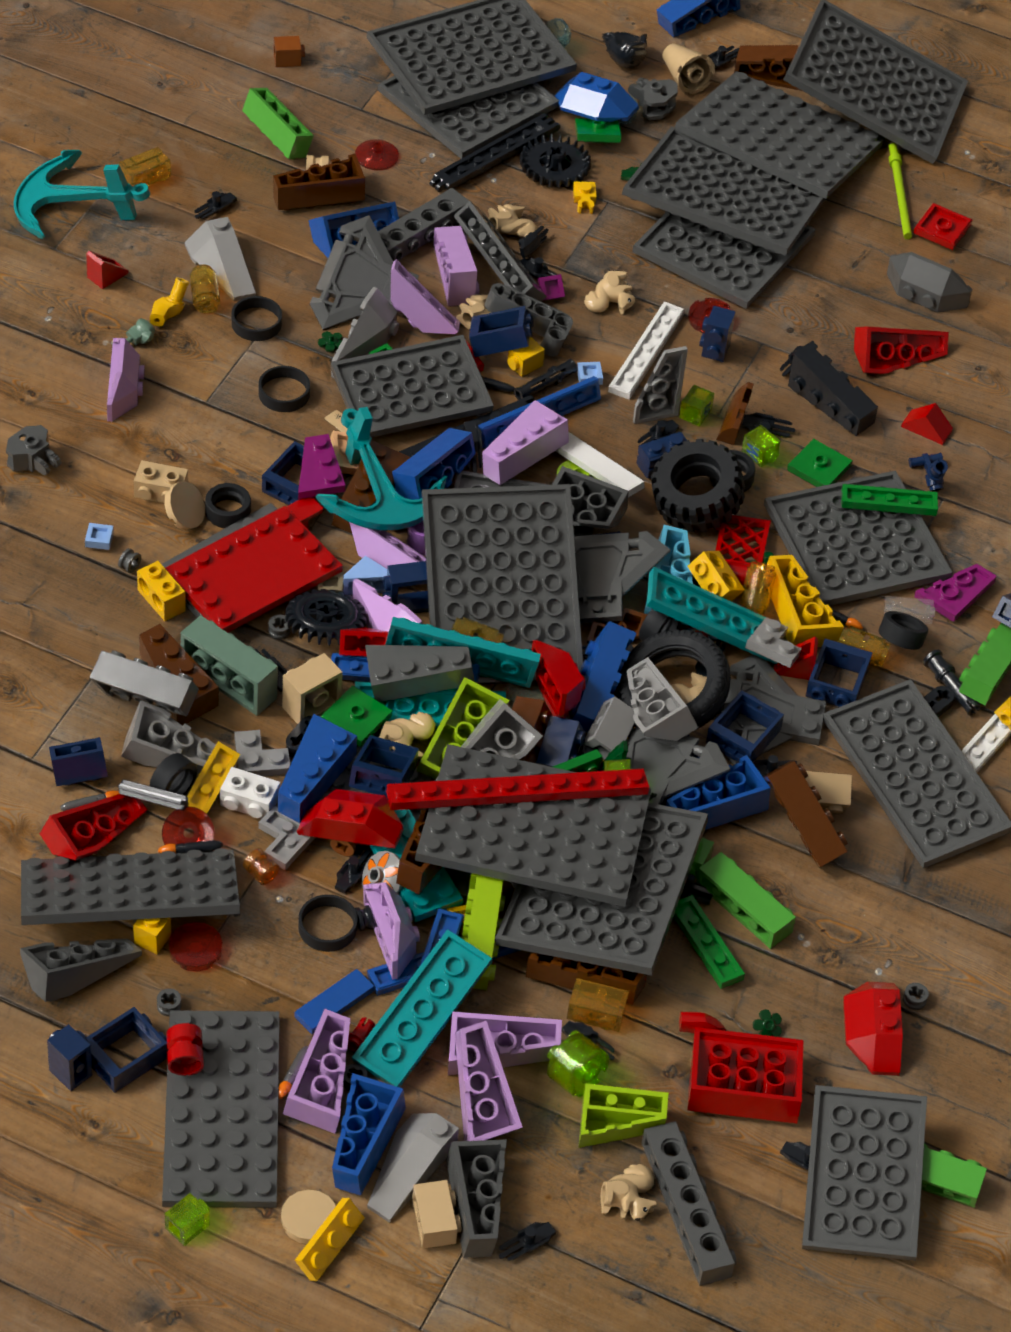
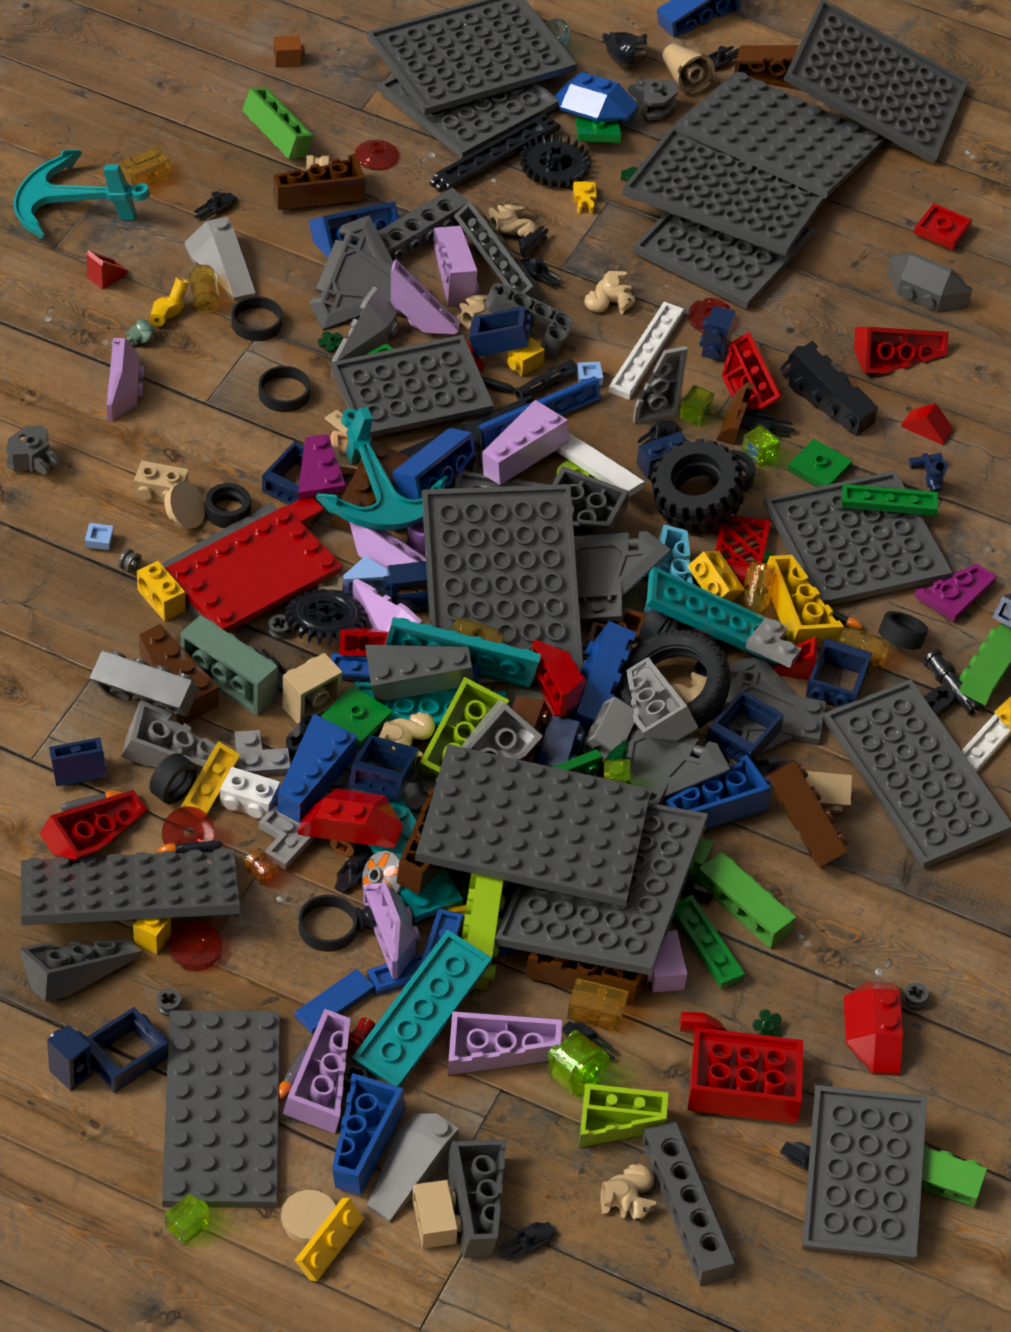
axle [118,780,189,811] -> none
red wheel [166,1023,204,1076] -> none
red plate [386,769,650,810] -> none
lavender wedge [455,1020,522,1141] -> none
magenta plate [538,274,565,301] -> none
clear hinge [884,596,935,624] -> none
lime bar [888,143,912,239] -> none
none -> lavender brick [646,930,687,993]
none -> red wedge [722,332,784,411]

